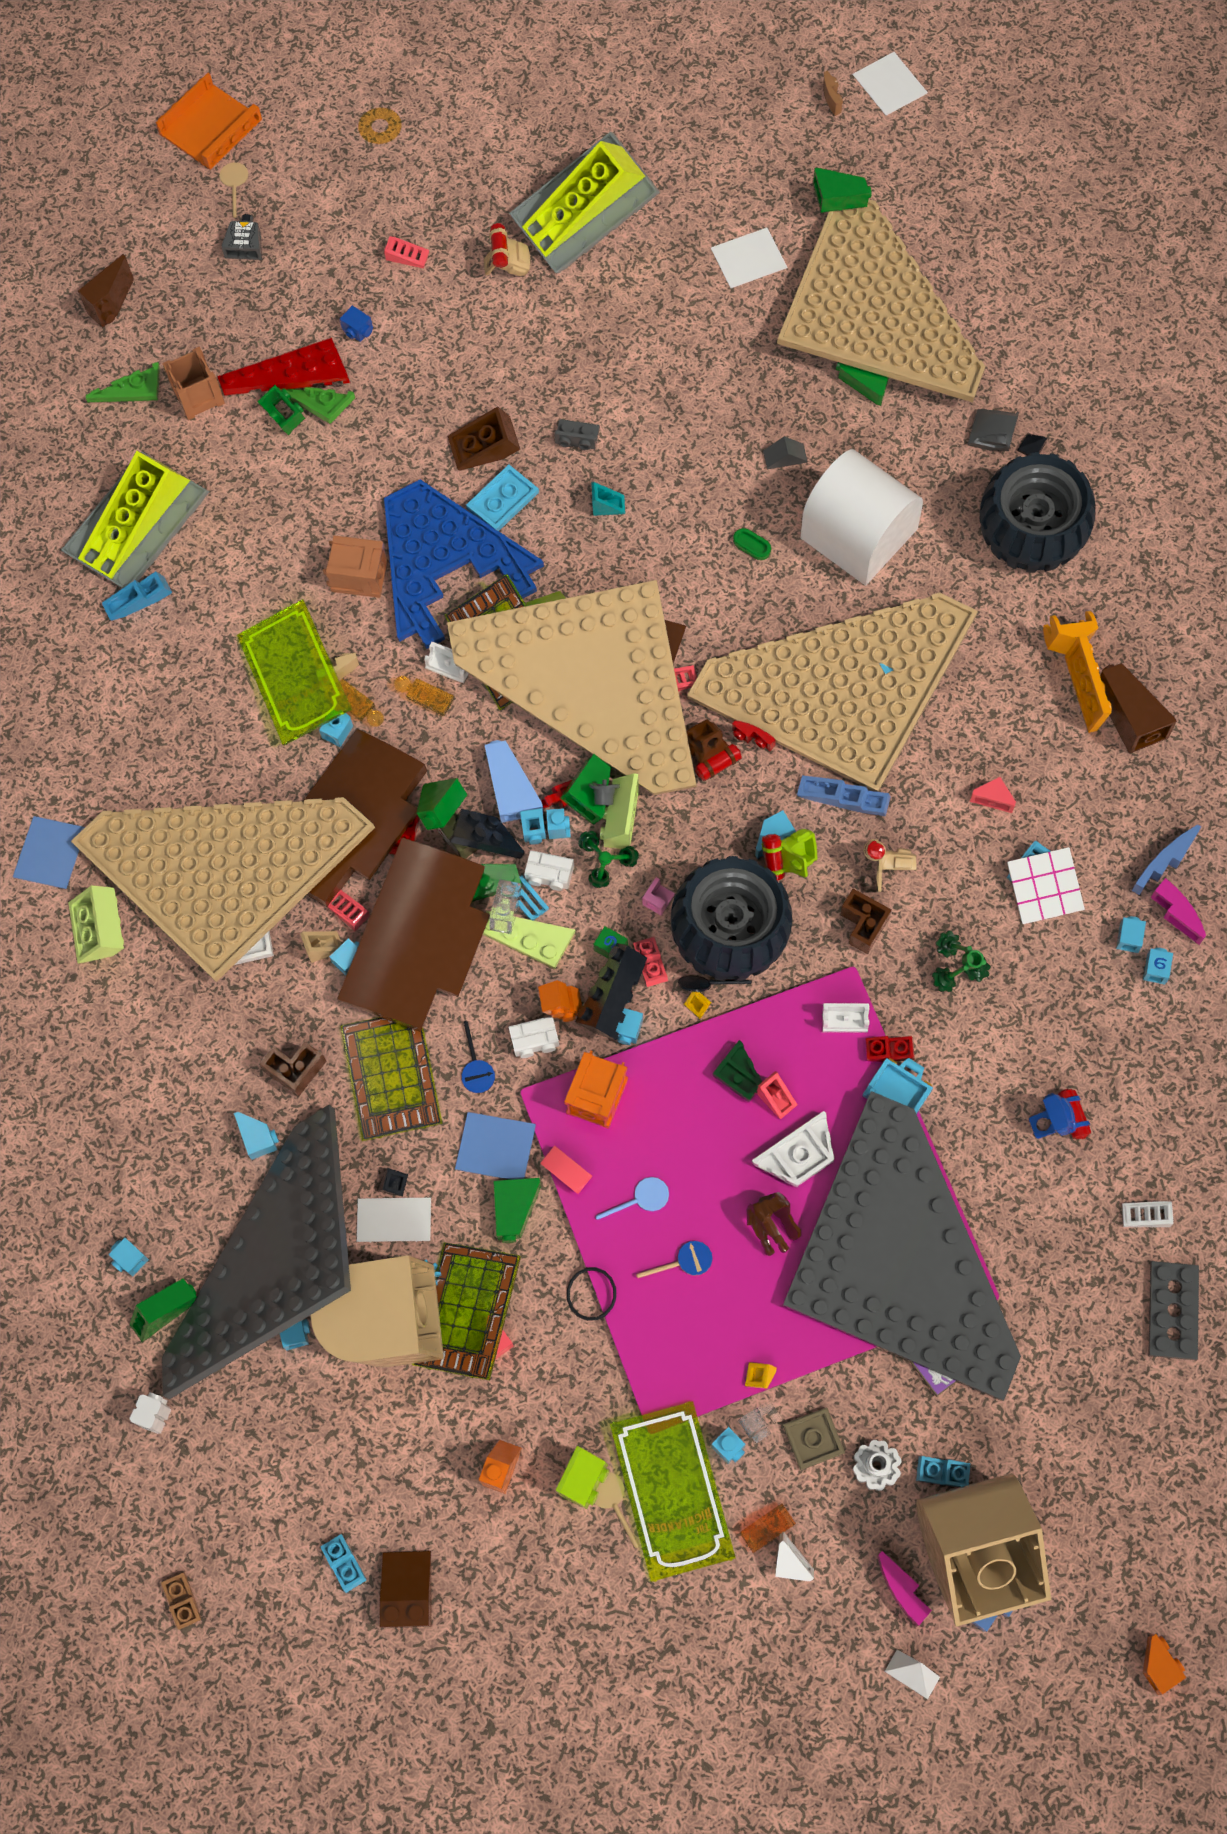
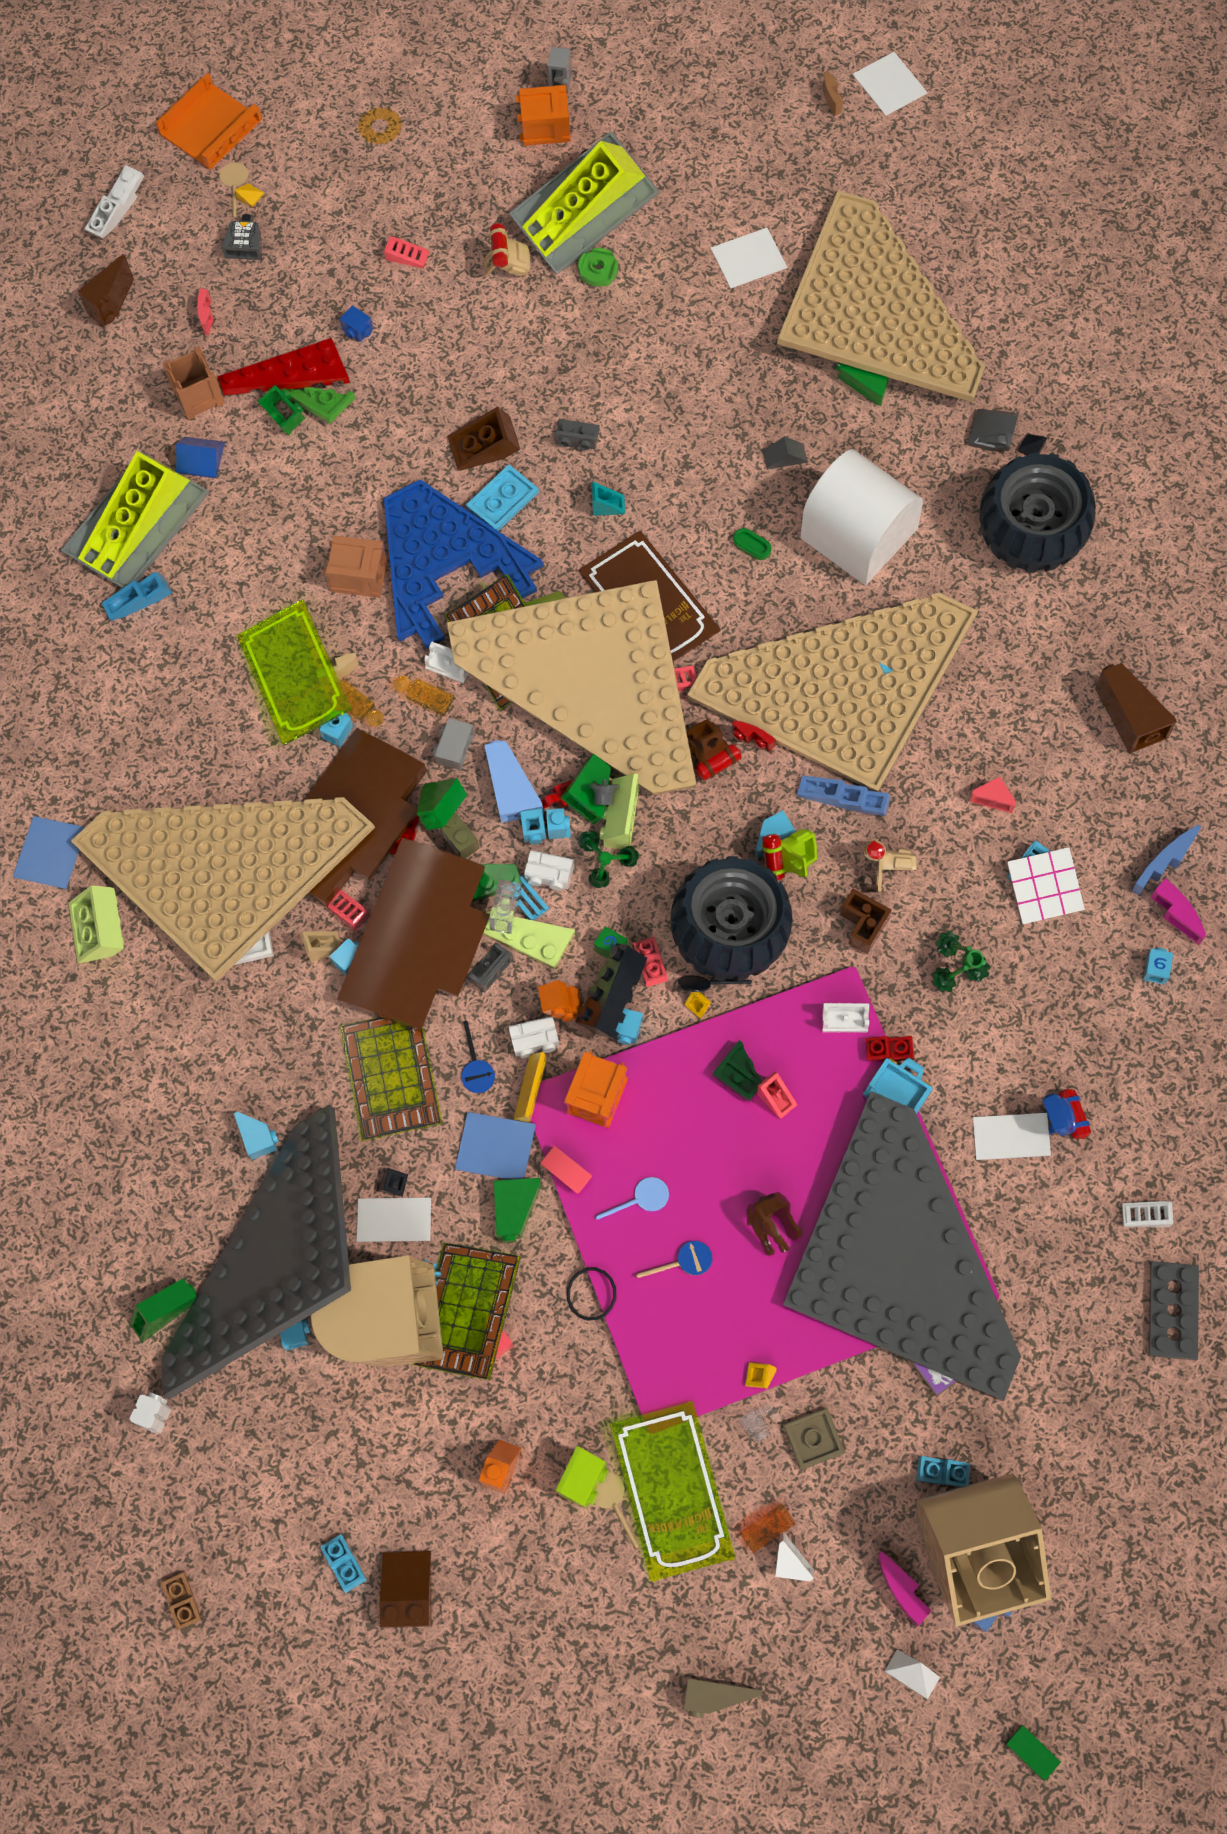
bright green wing [86,362,160,402] -> none
medium azure brick [108,1238,149,1277] -> none
reddish brown brick [259,1042,326,1097] -> none
black wing [449,809,525,859] -> none
bright pink panel [642,877,674,915] -> none
medium azure brick [711,1427,746,1464] -> none
white wing [752,1111,834,1187] -> none
green slope [812,168,872,213] -> none
white plant [853,1440,902,1491] -> none
light orange hinge [1043,611,1112,733] -> none
medium azure brick [1116,916,1146,953] -> none
orange slope [1143,1634,1186,1695] -> none
none -> white slope [85,165,144,238]
none -> blue slope [176,437,225,478]
none -> coral slope [197,288,214,335]
none -> yellow slope [235,183,264,207]
none -> light grey brick [433,718,475,771]
none -> dark grey hinge [466,942,513,993]
none -> yellow slope [514,1052,546,1123]
none -> orange container [516,85,571,146]
none -> light grey brick [547,47,572,93]
none -> bright green plate [578,248,618,286]
none -> reddish brown piece [579,531,721,662]
none -> dark tan slope [684,1679,762,1718]
none -> white window [973,1113,1051,1160]
none -> green tile [1006,1725,1061,1781]

